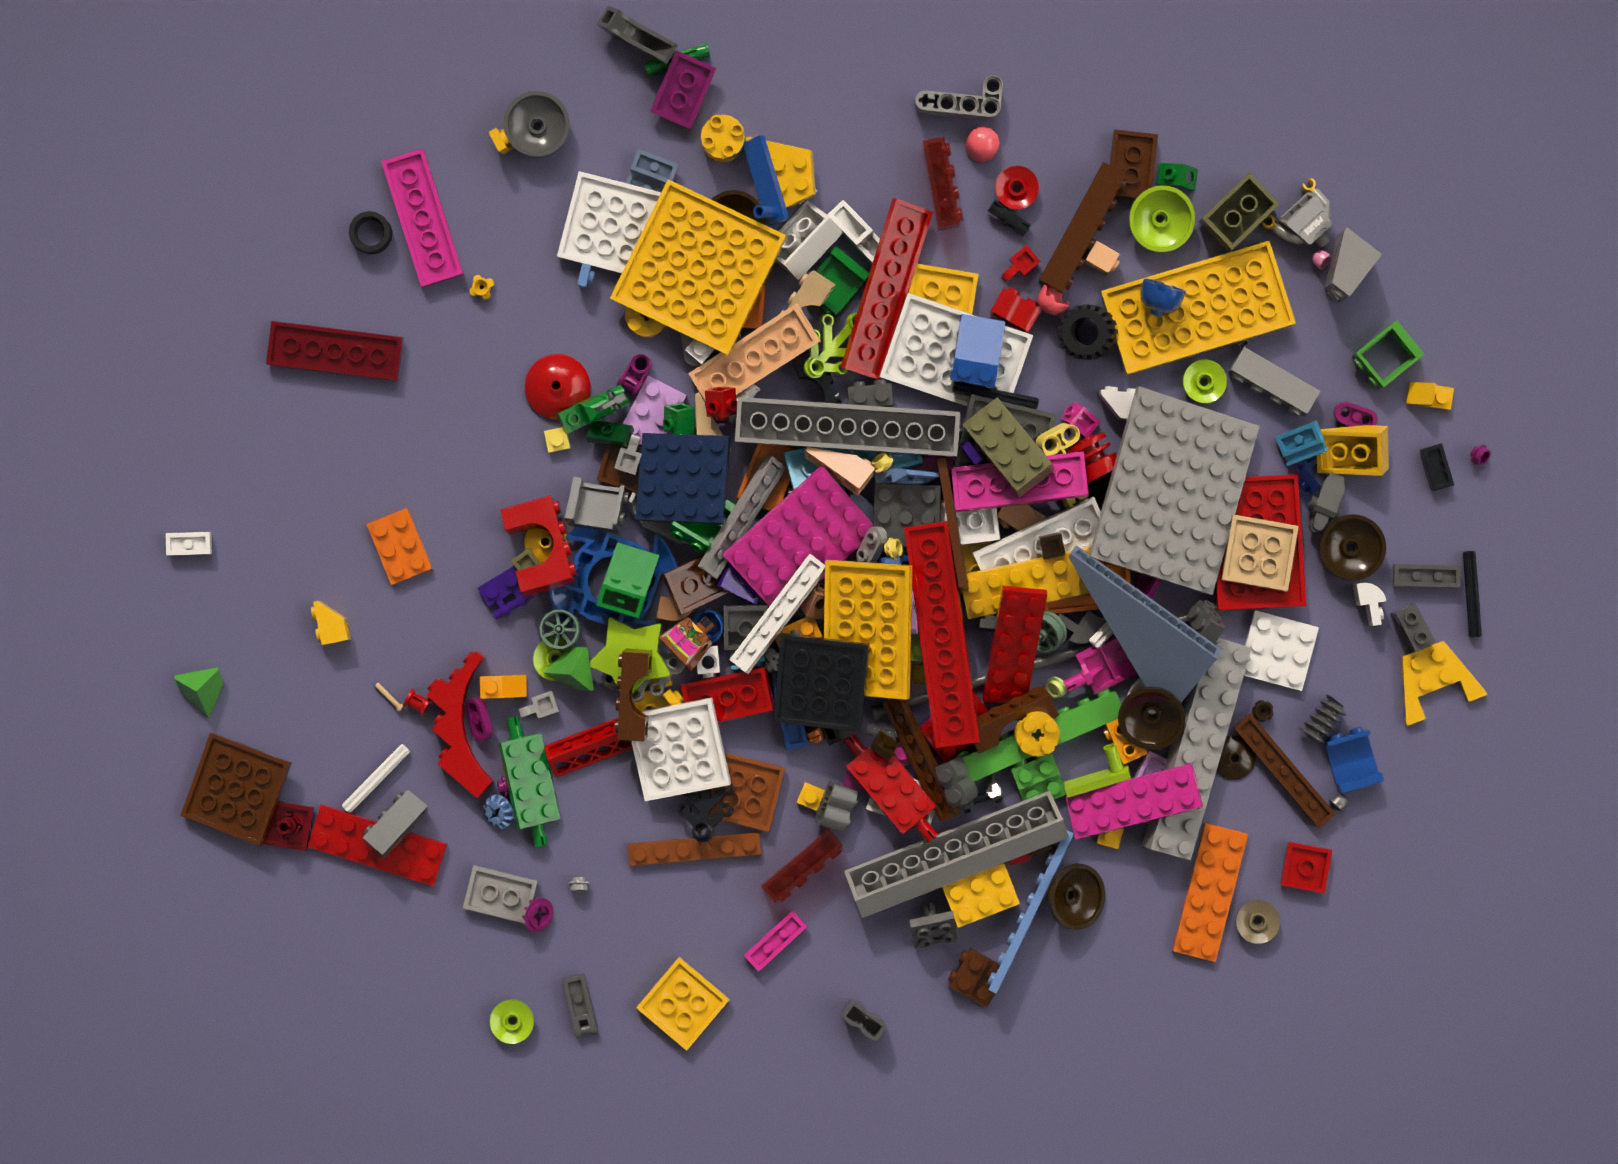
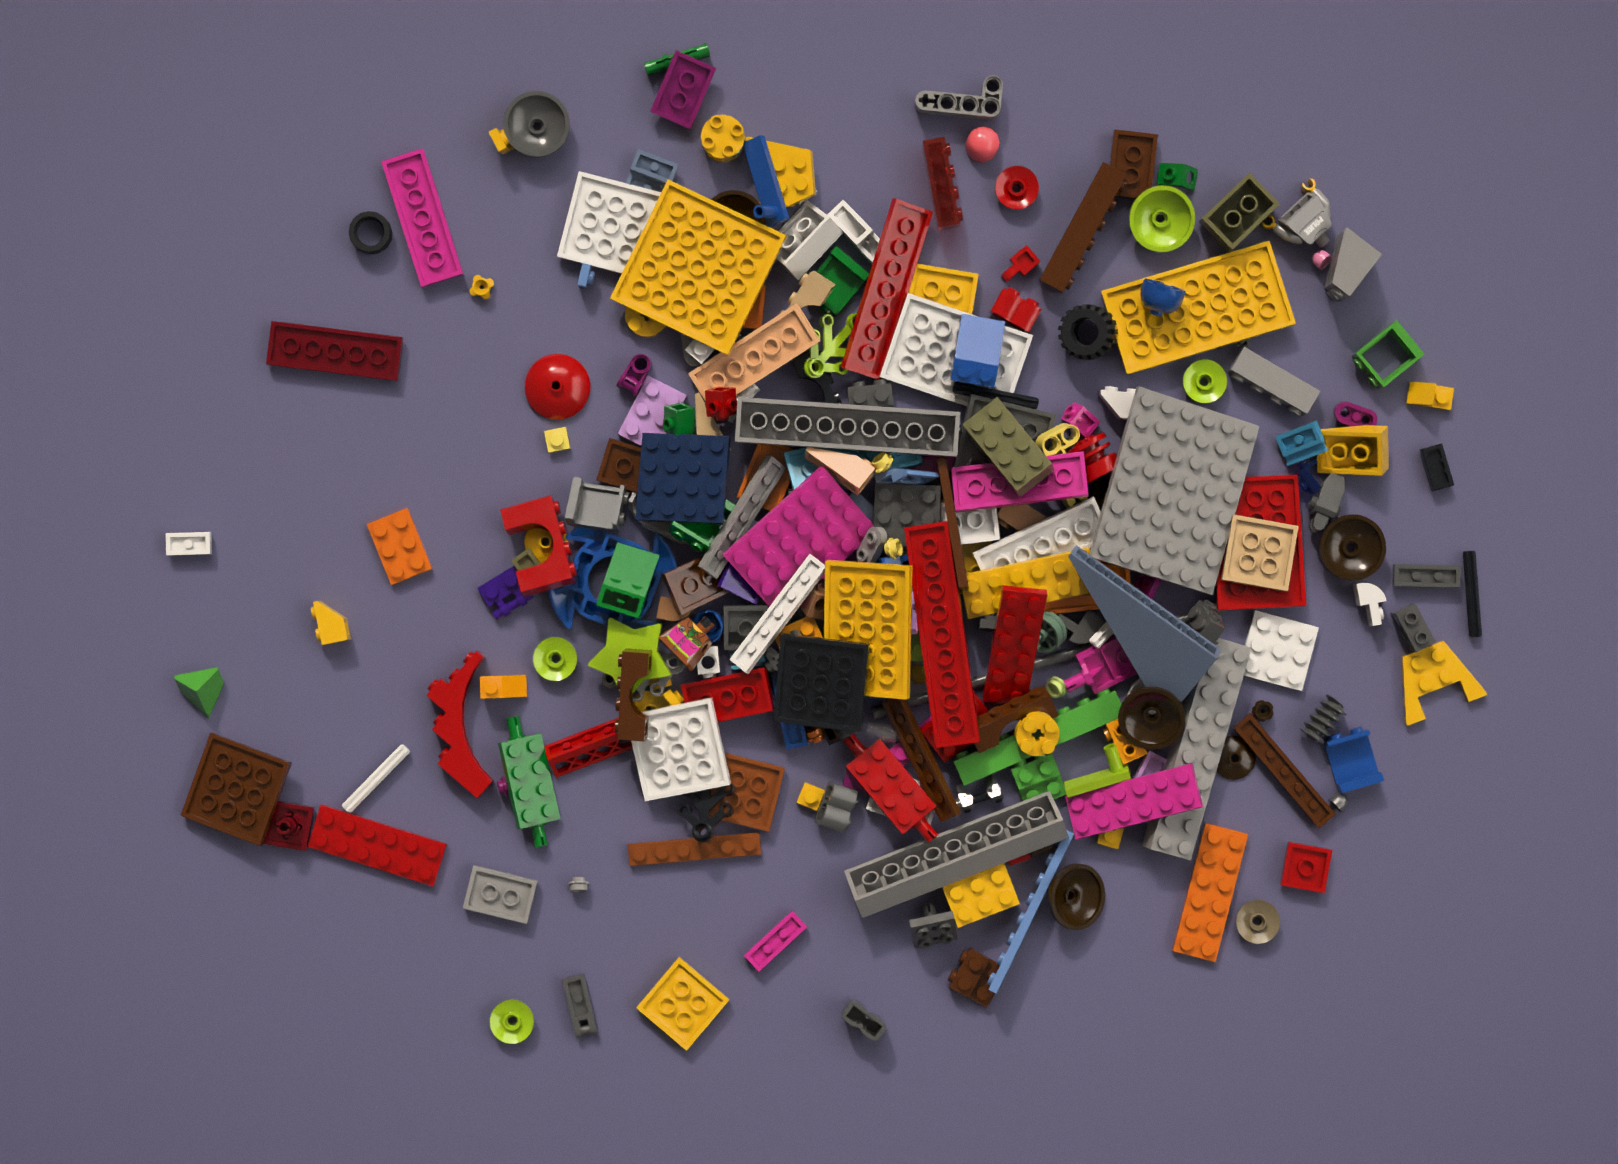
brick [363,790,428,860] -> none
tan piece [375,683,404,712] -> none
red bush [403,688,431,716] -> none
magenta plate [465,697,493,742] -> none
medium blue gear [483,795,514,830] -> none
light grey plate [519,691,559,719] -> none
magenta gear [522,897,553,933] -> none
sand green wheel [539,610,580,650] -> none
bright green slope [543,646,594,691] -> none
green plate [557,385,630,434] -> none
dark green plate [585,421,634,447] -> none
dark grey arch [597,6,678,64] -> none
light grey plate [614,435,642,475] -> none
clear red brick [761,828,843,903] -> none
dark brown plate [870,731,898,761] -> none
dark grey brick [936,756,978,808] -> none
dark purple plate [959,441,982,465] -> none
black pin [987,200,1031,236] -> none
coral hair [1037,284,1070,316] -> none
dark brown plate [1039,532,1066,559] -> none
light nougat brick [1084,241,1120,275] -> none
magenta plate [1470,445,1491,466] -> none

